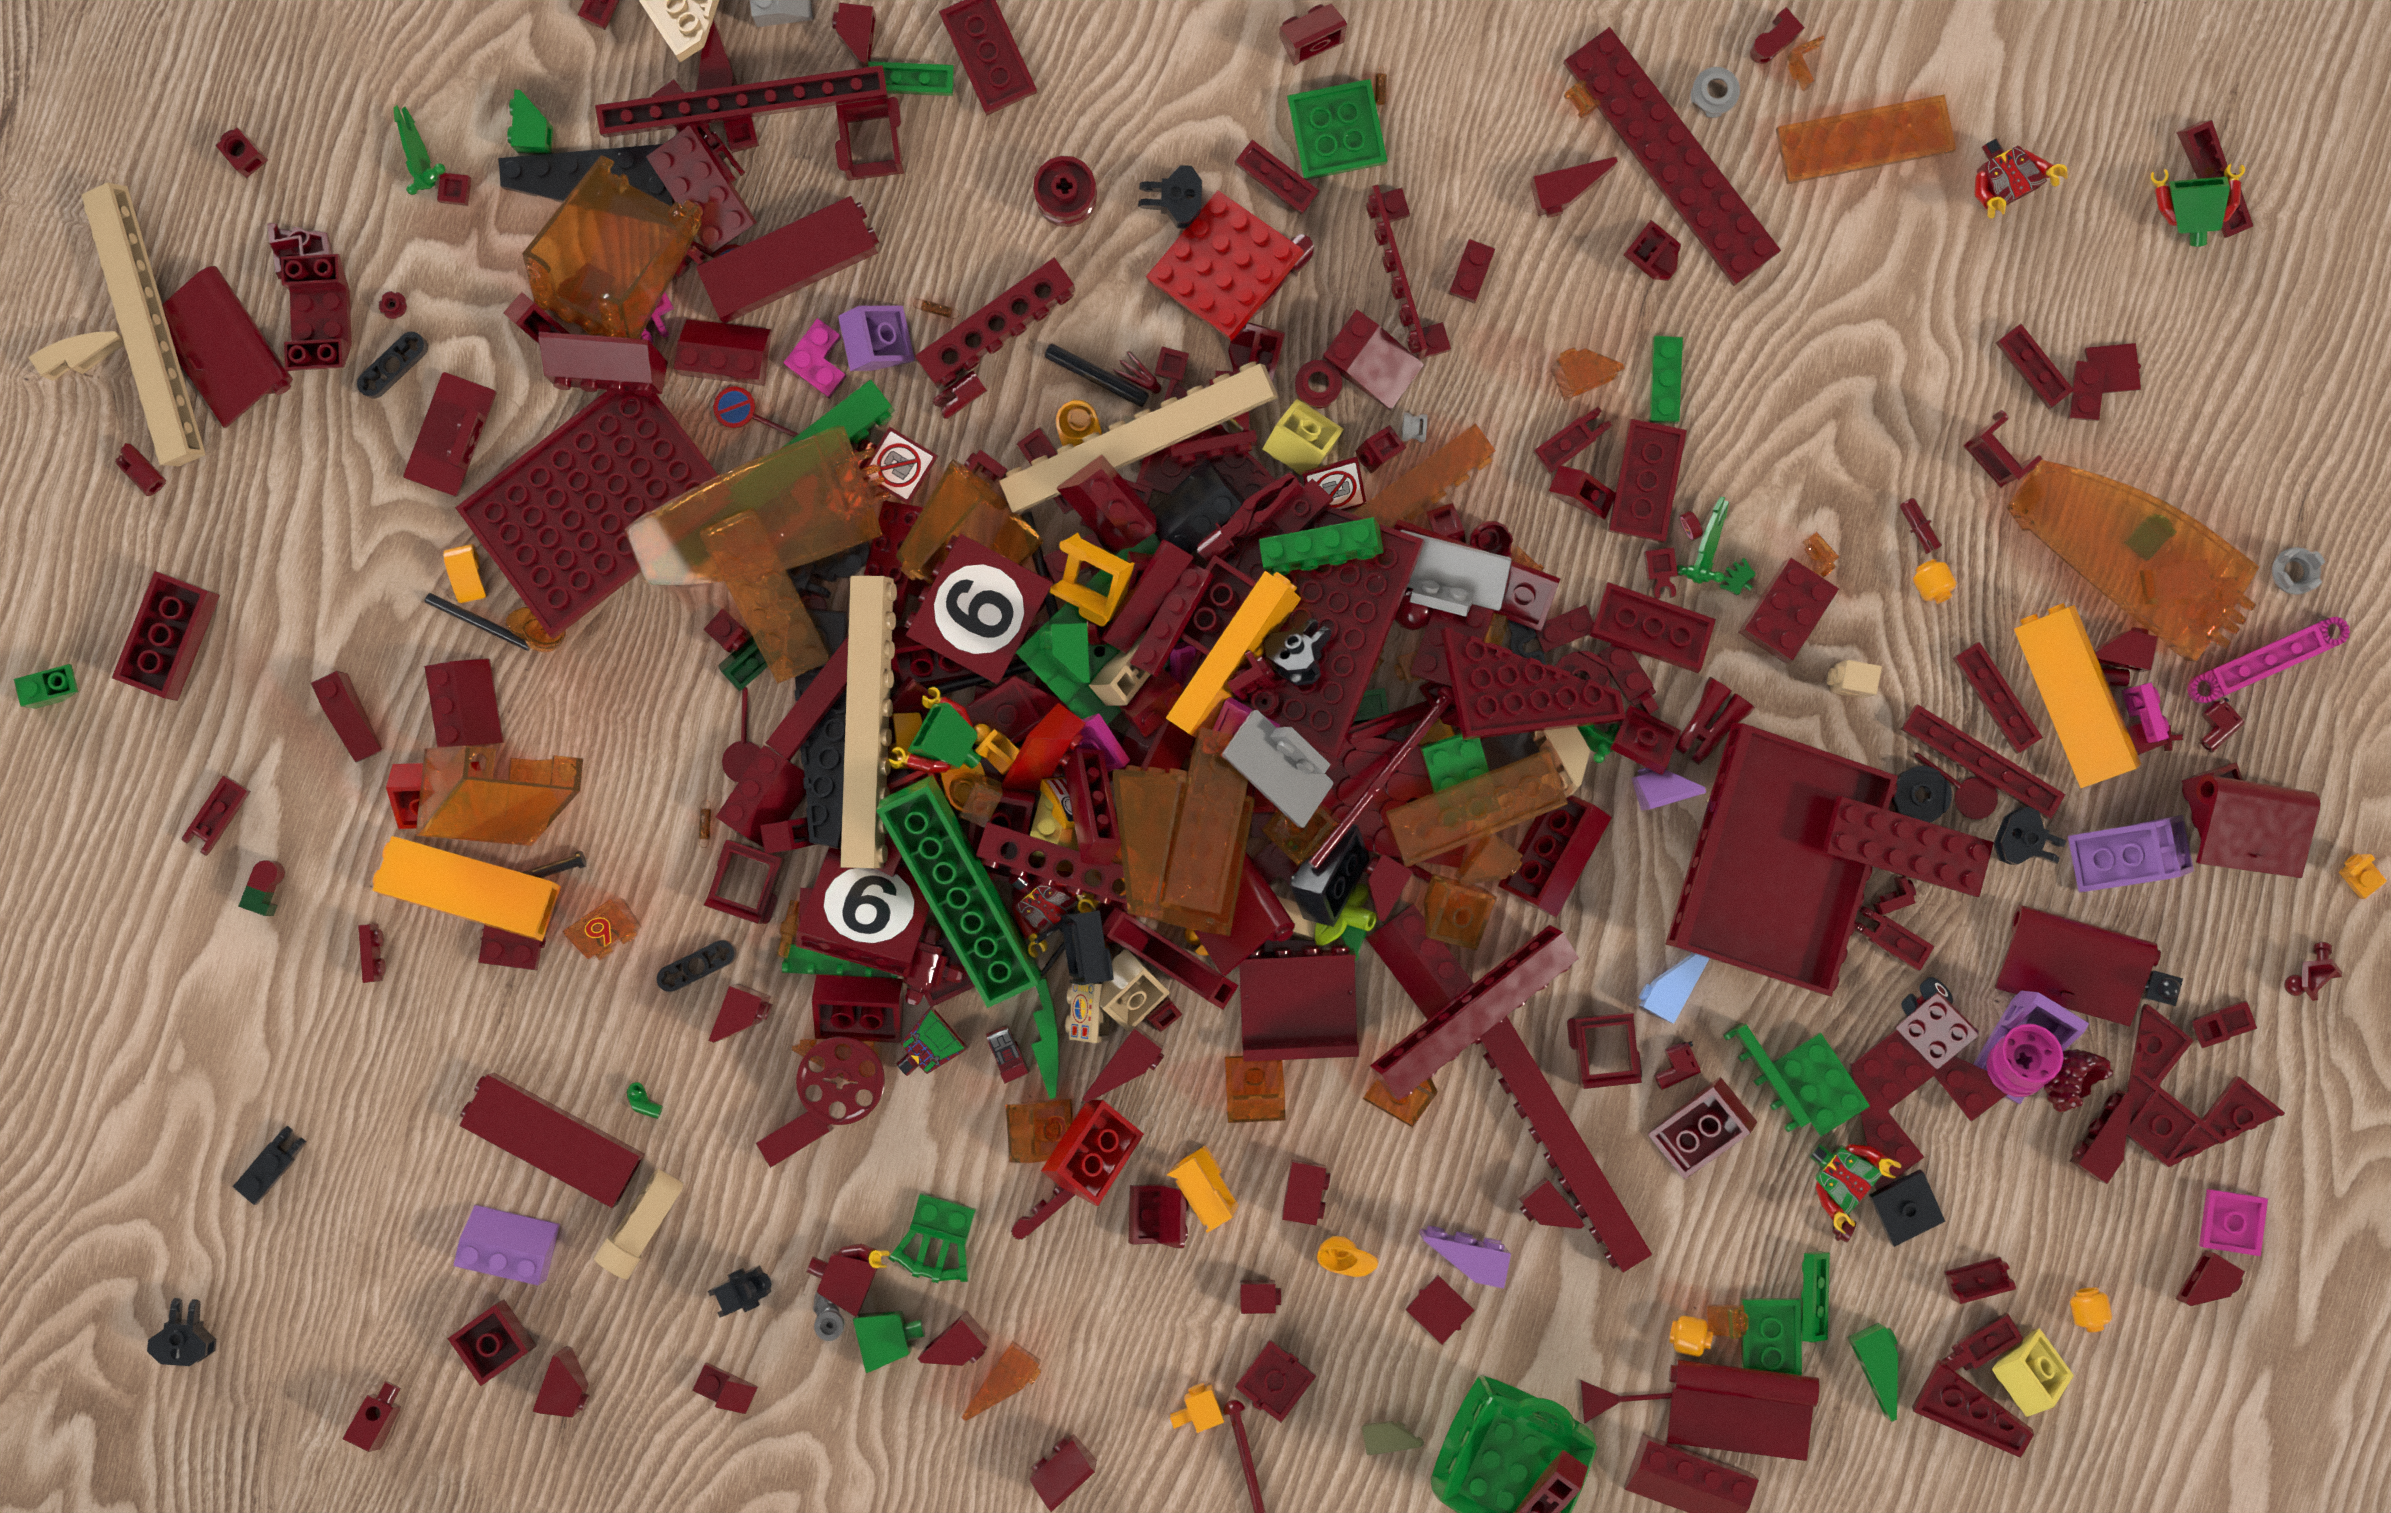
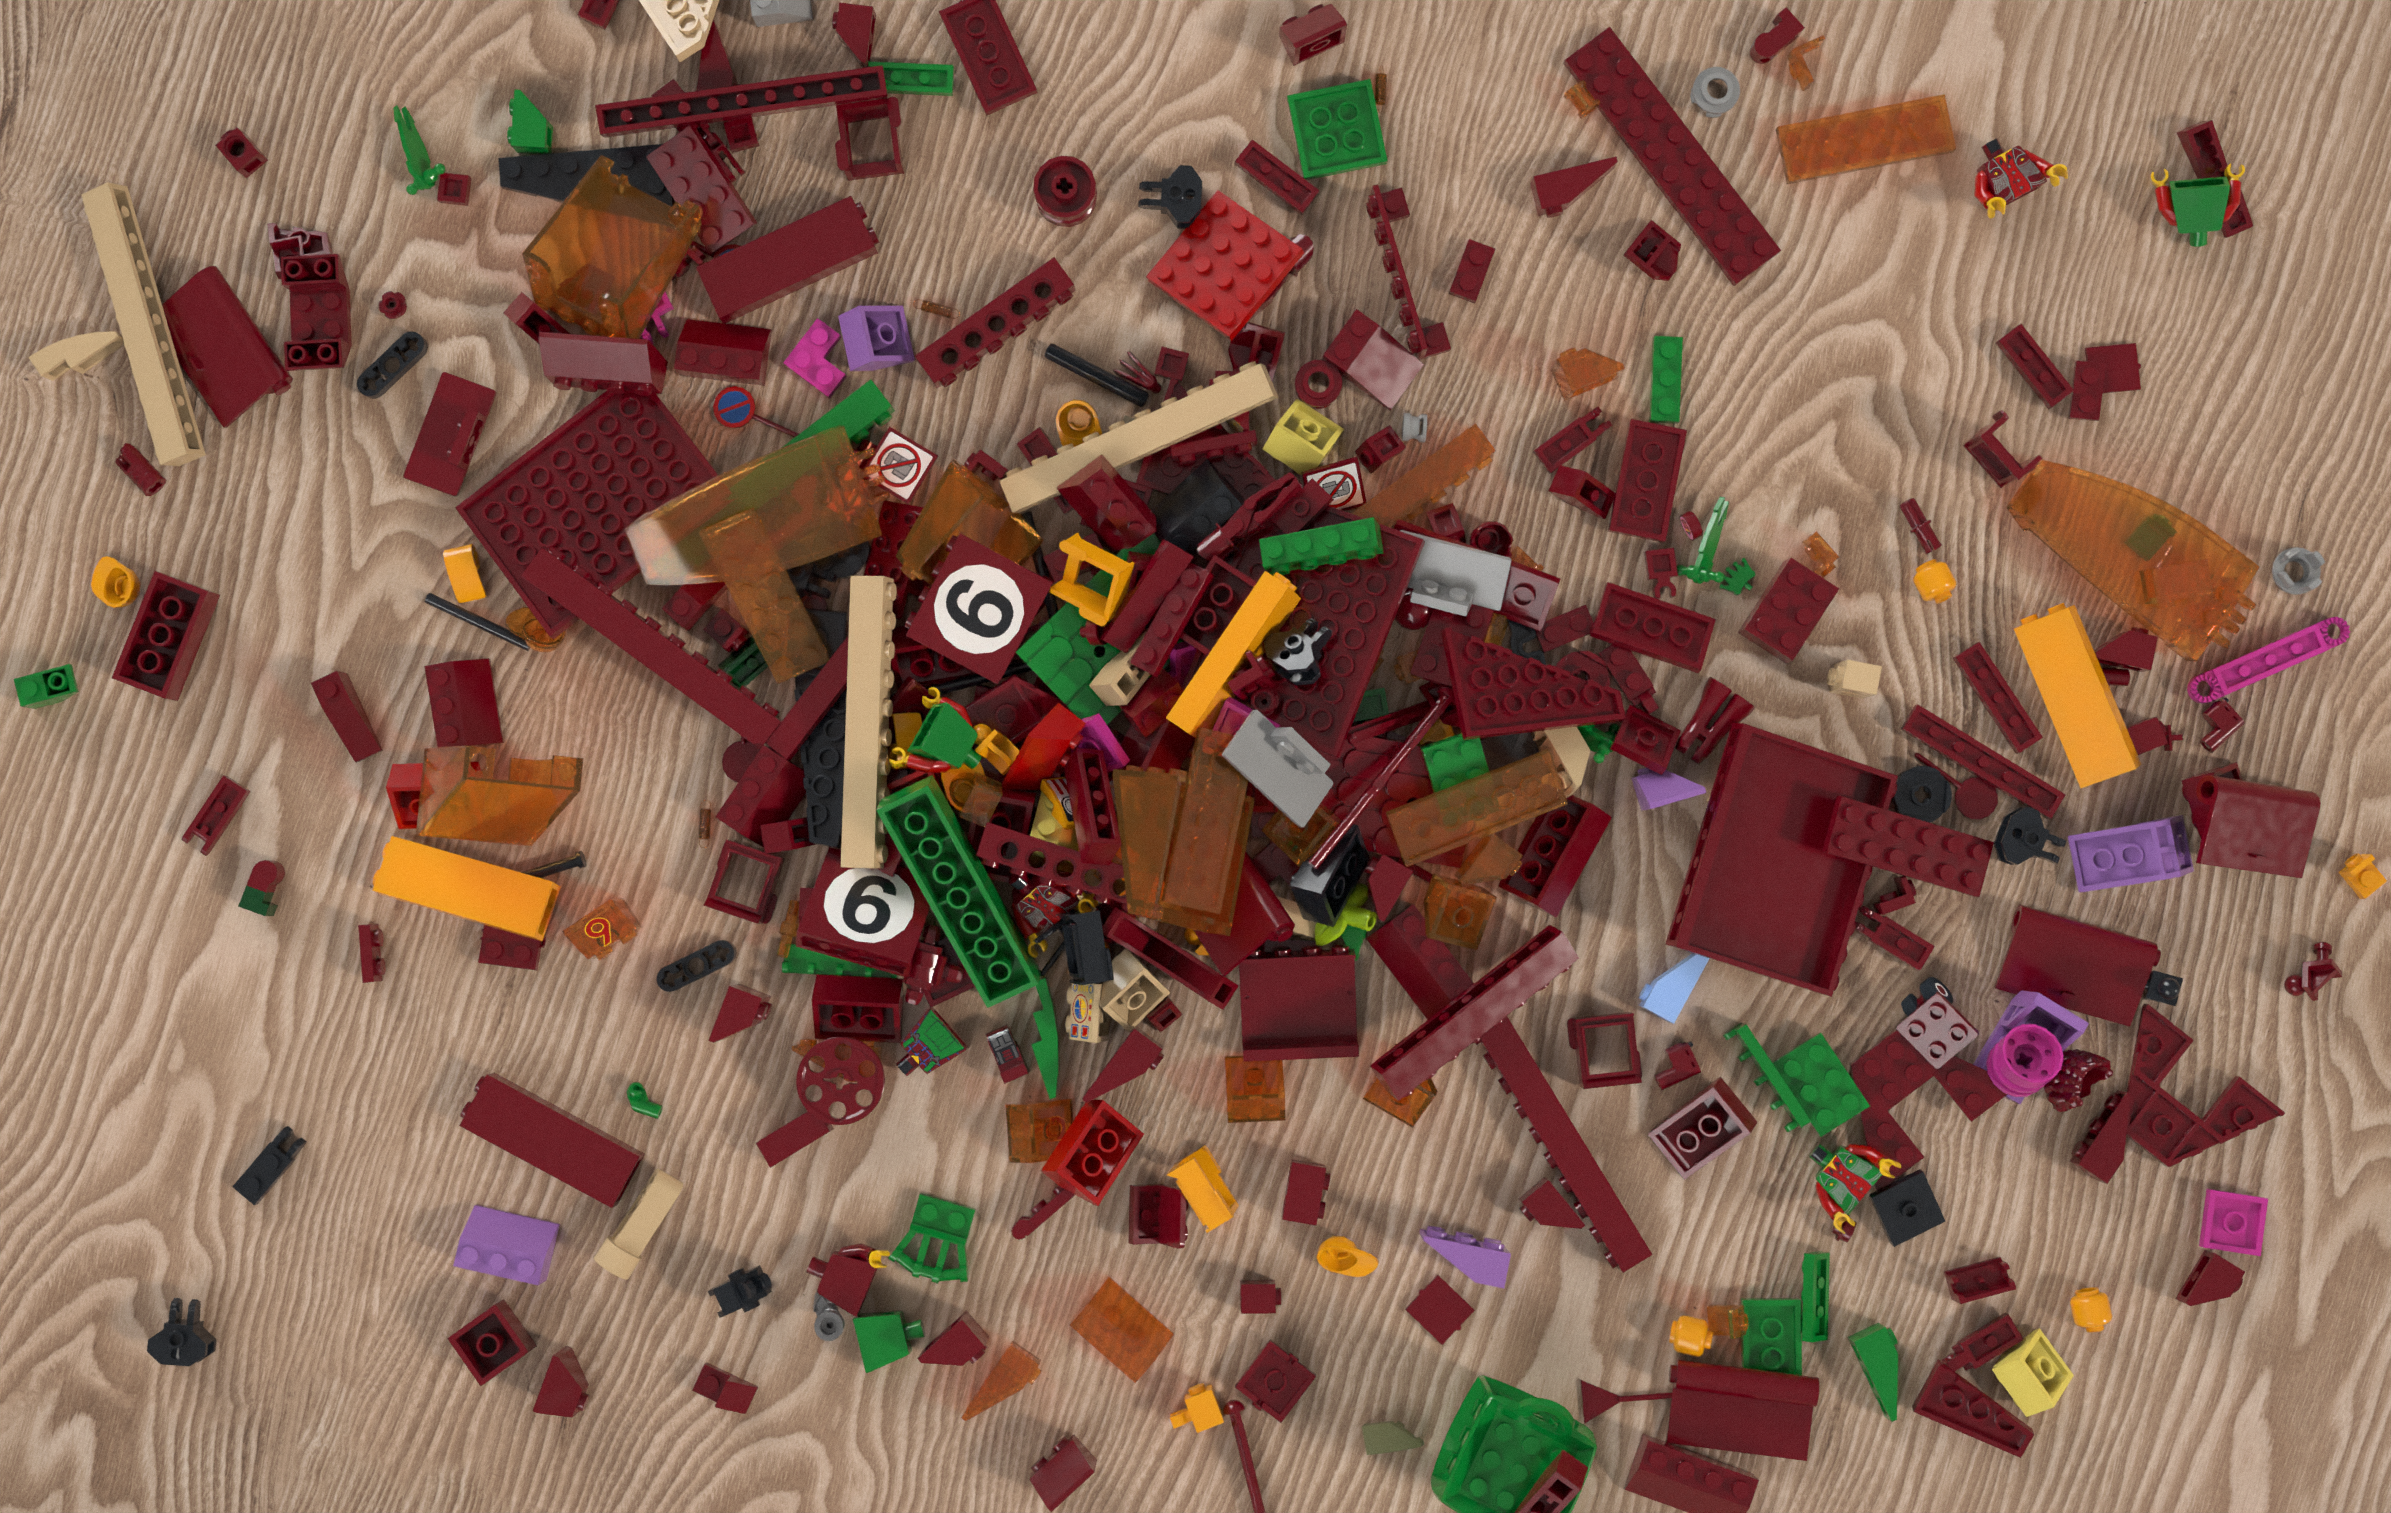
dark red torso [342,1381,401,1452] -> none
dark red hinge [932,370,987,419] -> none
green slope [1039,623,1090,684] -> none
dark pink plate [2121,682,2169,743] -> none
dark red slope [2191,1000,2258,1048] -> none
none -> light orange cap [91,556,141,608]
none -> dark red brick [521,546,781,749]
none -> dark red slope [662,549,746,631]
none -> clear orange slope [1070,1276,1174,1383]

